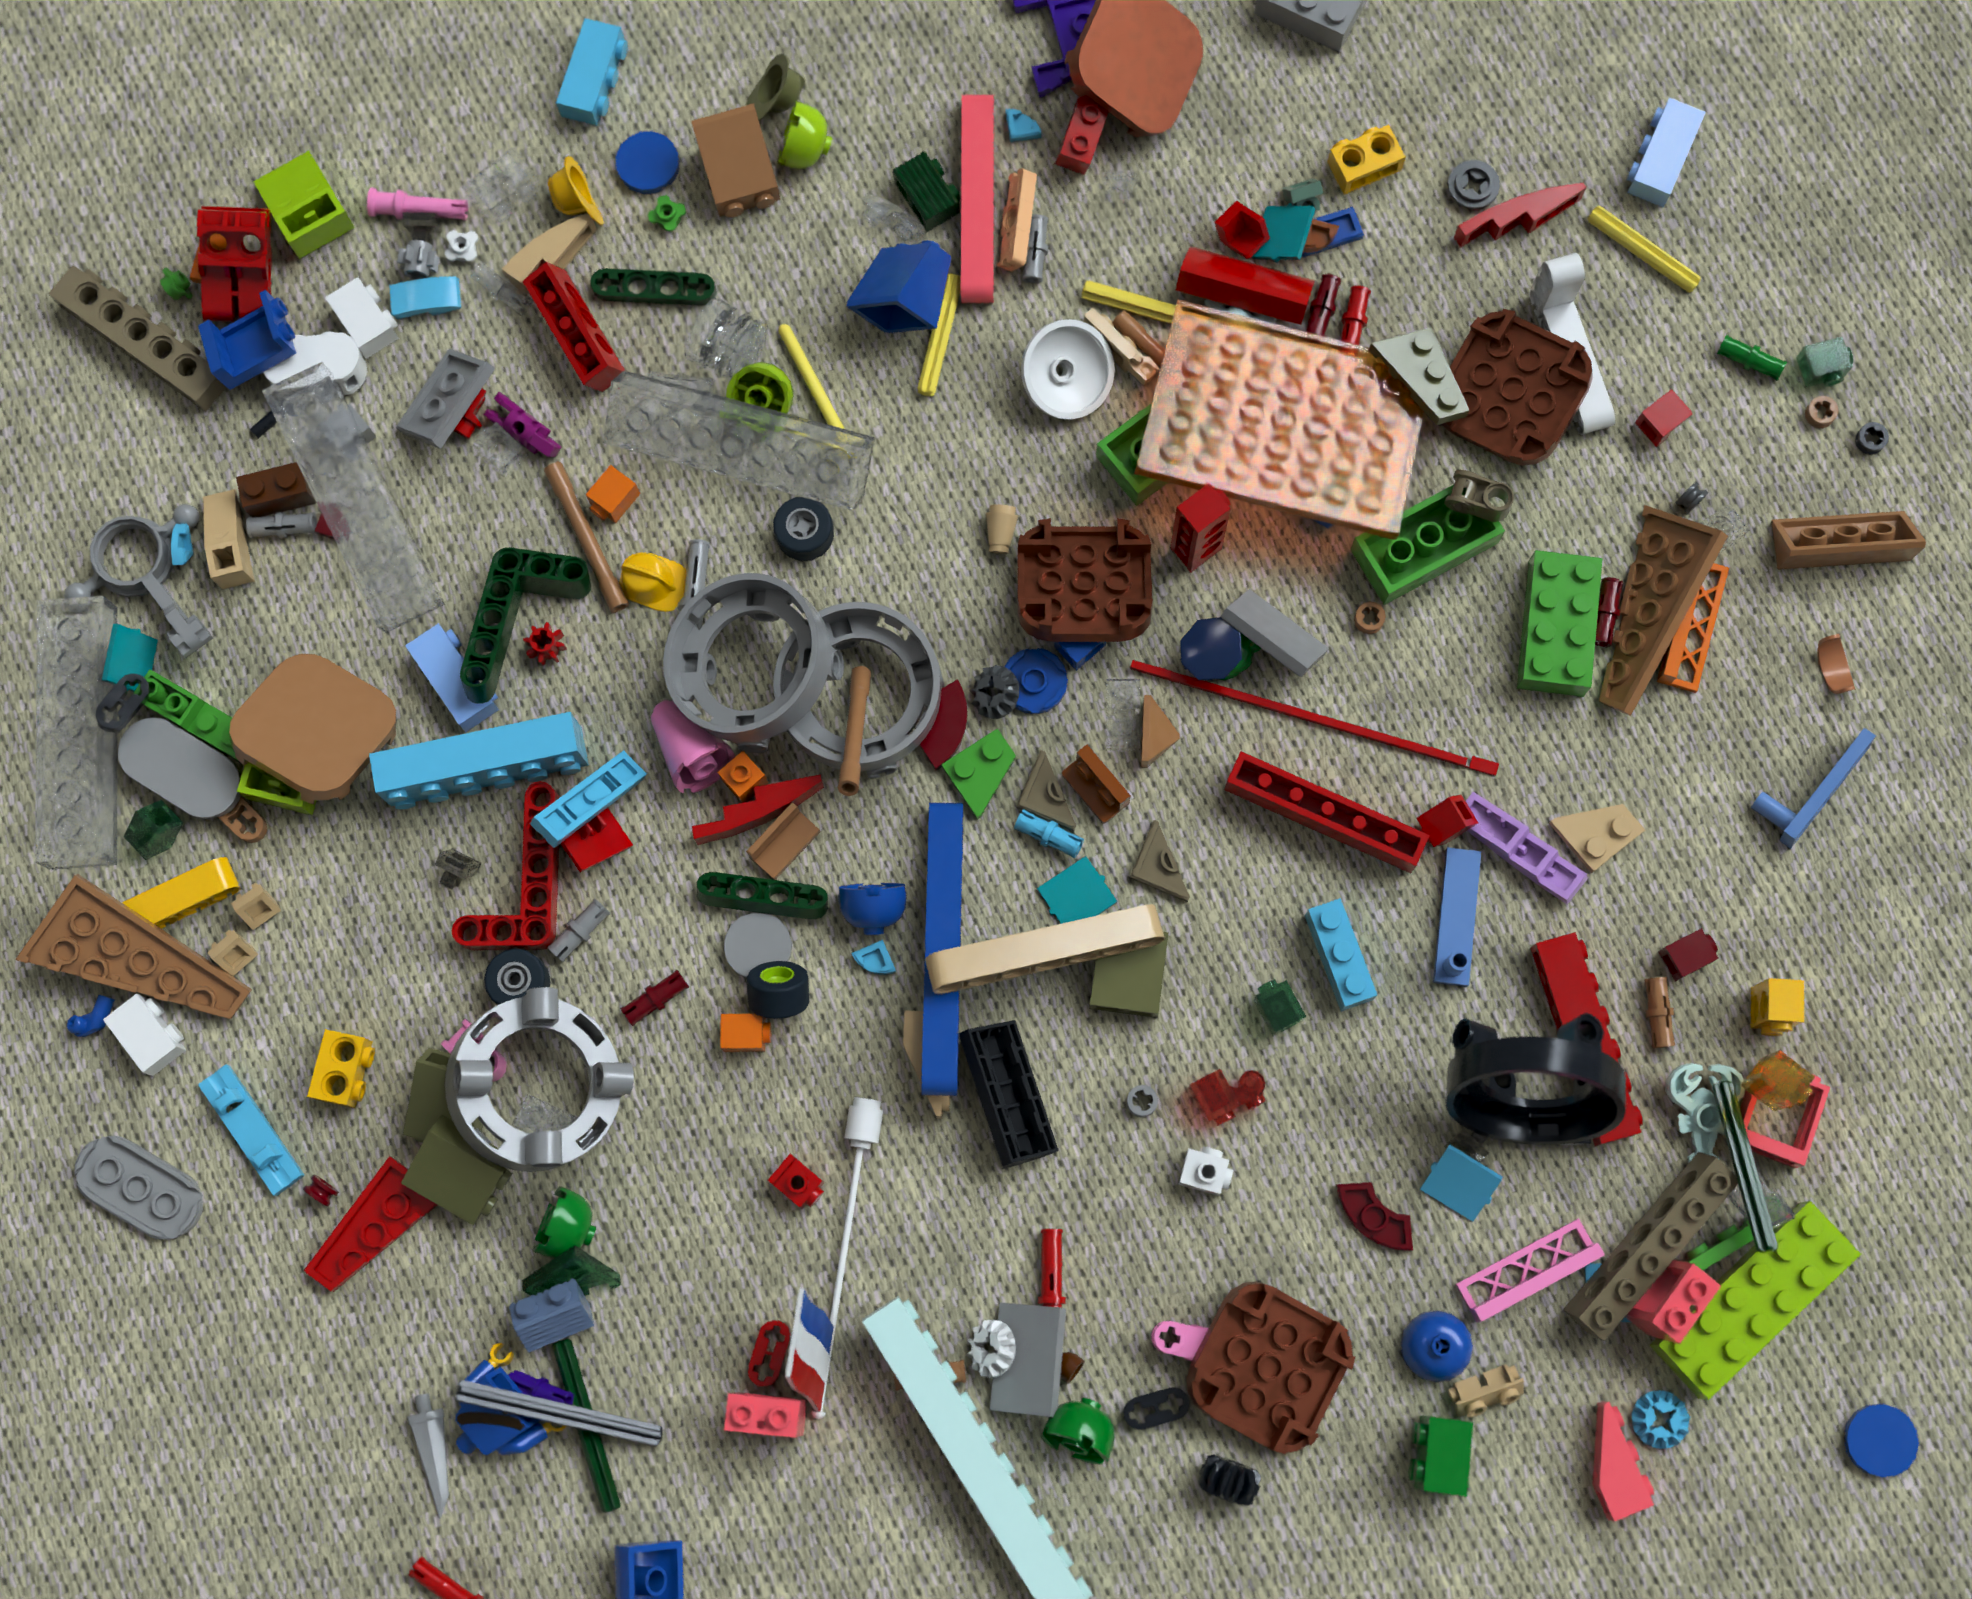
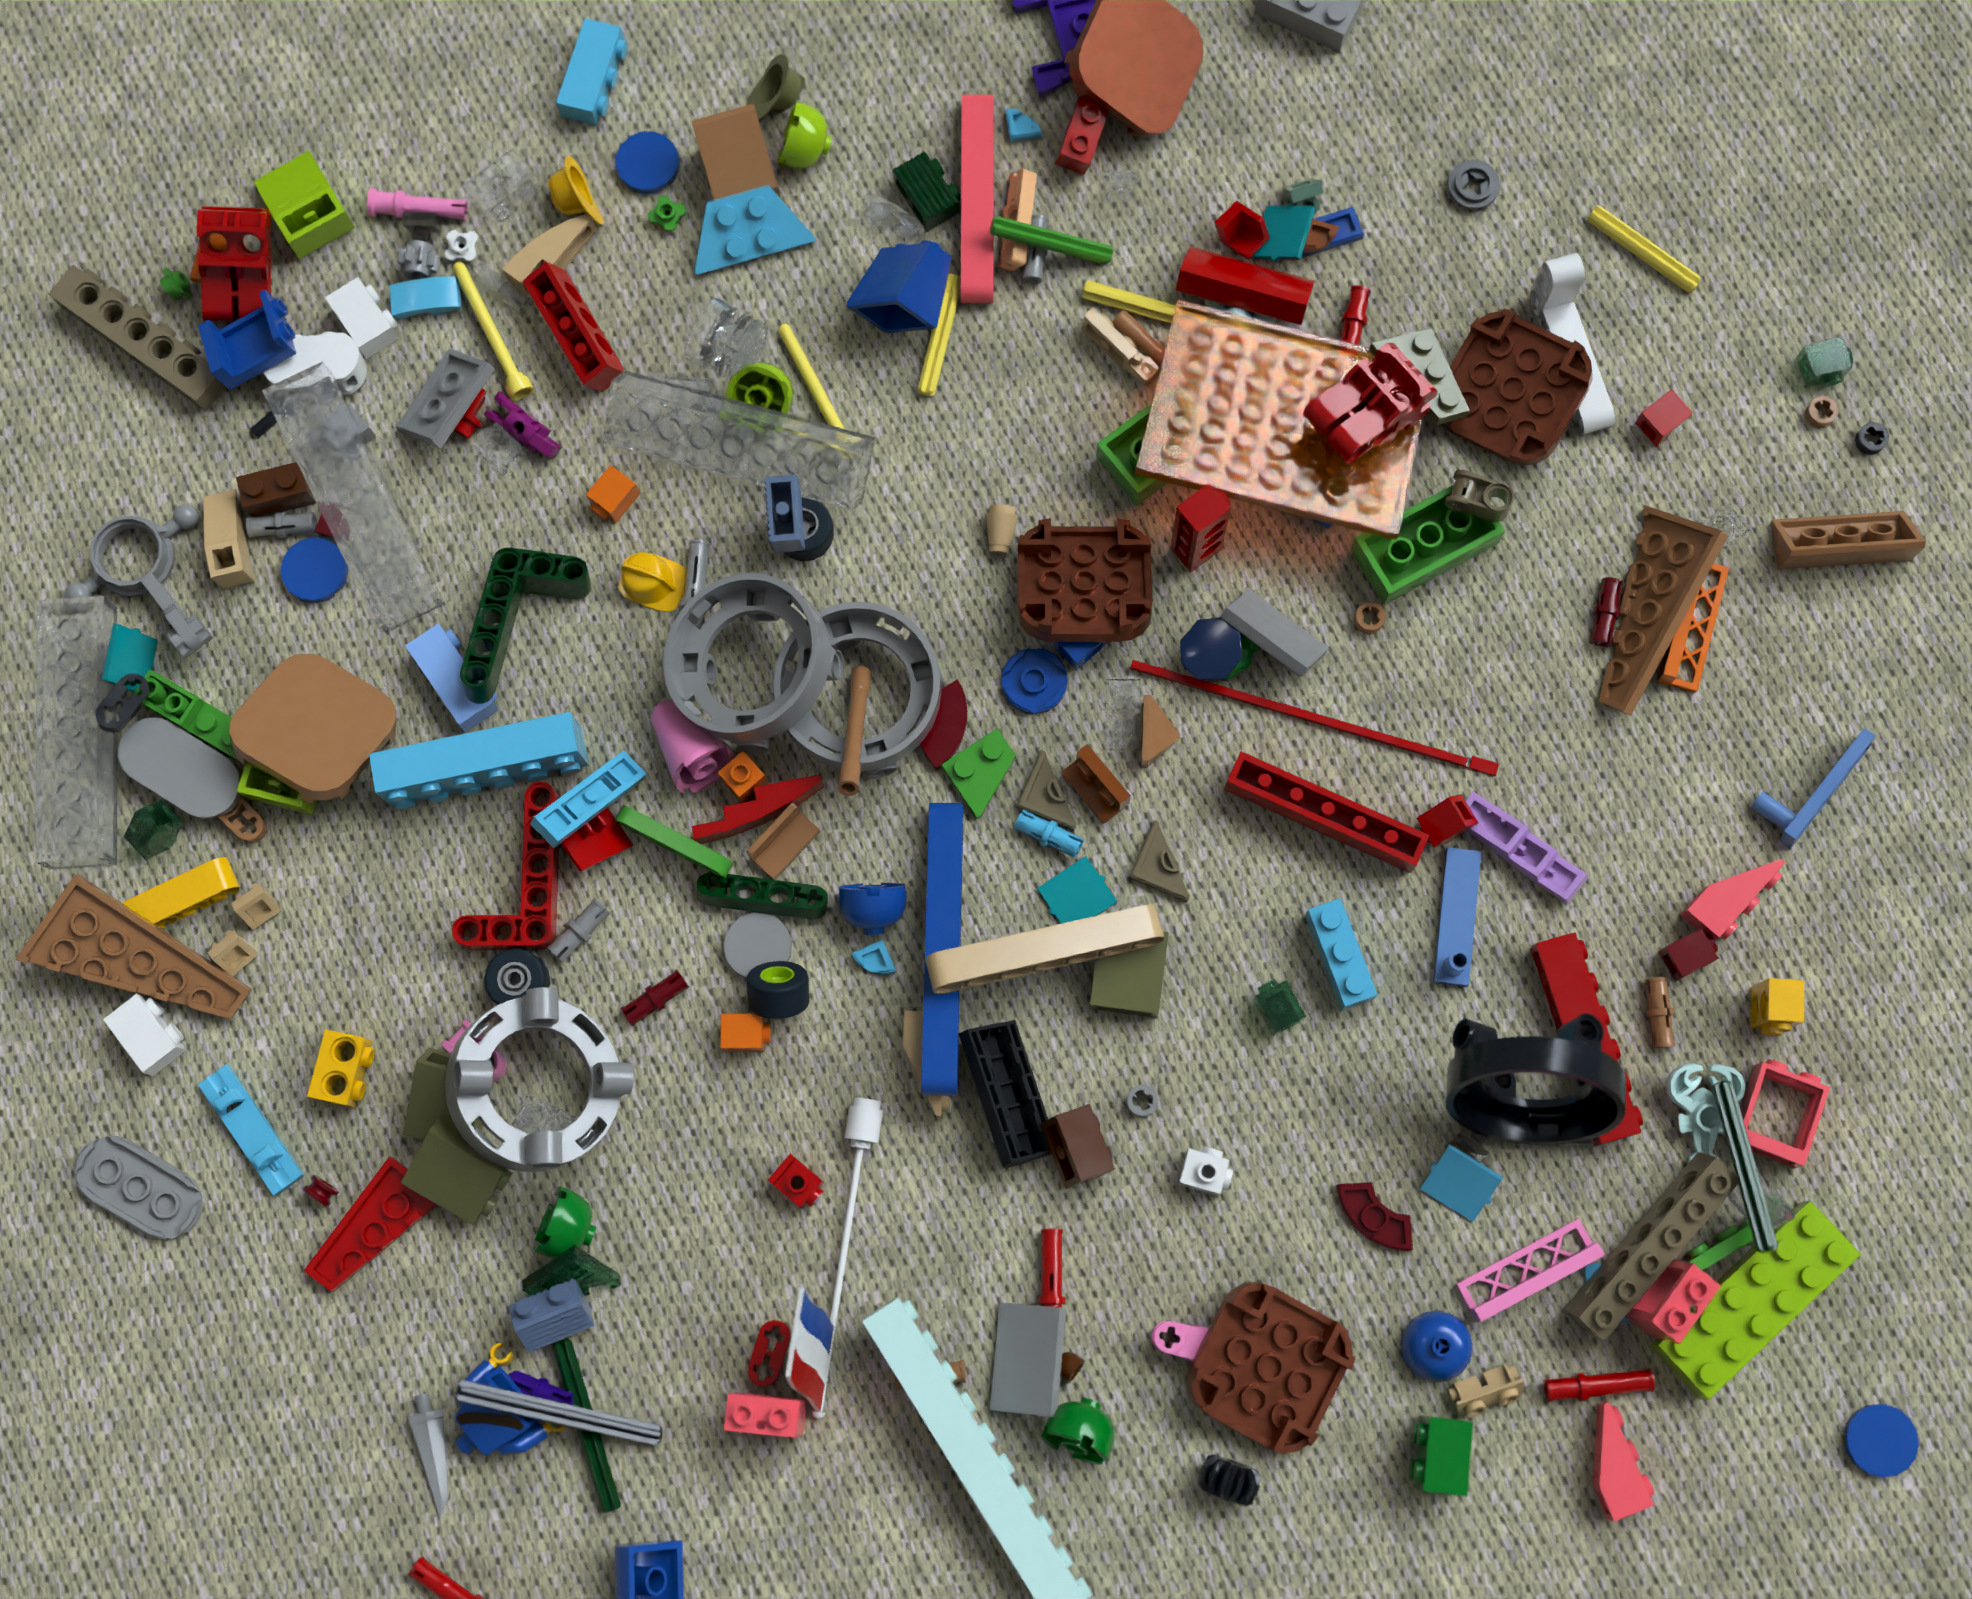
blue arm [67,995,115,1037] -> none
medium azure tile [171,523,194,565] -> none
clear smoke tile [435,849,481,889] -> none
red gear [523,622,567,666] -> none
medium nougat piece [544,462,629,613] -> none
dark green beam [590,268,717,306] -> none
white gear [966,1320,1016,1377] -> none
dark grey gear [970,665,1019,719] -> none
white dish [1021,319,1115,419] -> none
black beam [1123,1387,1190,1430] -> none
clear red brick [1188,1069,1267,1126] -> none
dark red pin [1304,274,1342,342] -> none
yellow brick [1327,124,1406,195] -> none
slope [1454,182,1587,248] -> none
bright green brick [1516,550,1603,697] -> none
tan wing [1549,804,1645,873] -> none
light blue brick [1626,98,1706,207] -> none
medium azure gear [1632,1390,1691,1449] -> none
dark grey bush [1676,481,1709,514] -> none
green pin [1717,334,1787,381] -> none
clear yellow brick [1740,1050,1815,1112] -> none
nougat helmet [1817,634,1856,694] -> none
none -> blue tile [280,537,349,603]
none -> light yellow piece [453,262,534,401]
none -> bright green beam [614,805,734,878]
none -> medium azure wing [694,185,815,275]
none -> sand blue brick [763,475,805,553]
none -> bright green axle [990,216,1113,264]
none -> reddish brown brick [1040,1104,1115,1189]
none -> red connector [1303,343,1438,464]
none -> red pin [1543,1368,1655,1402]
none -> coral slope [1680,859,1785,941]

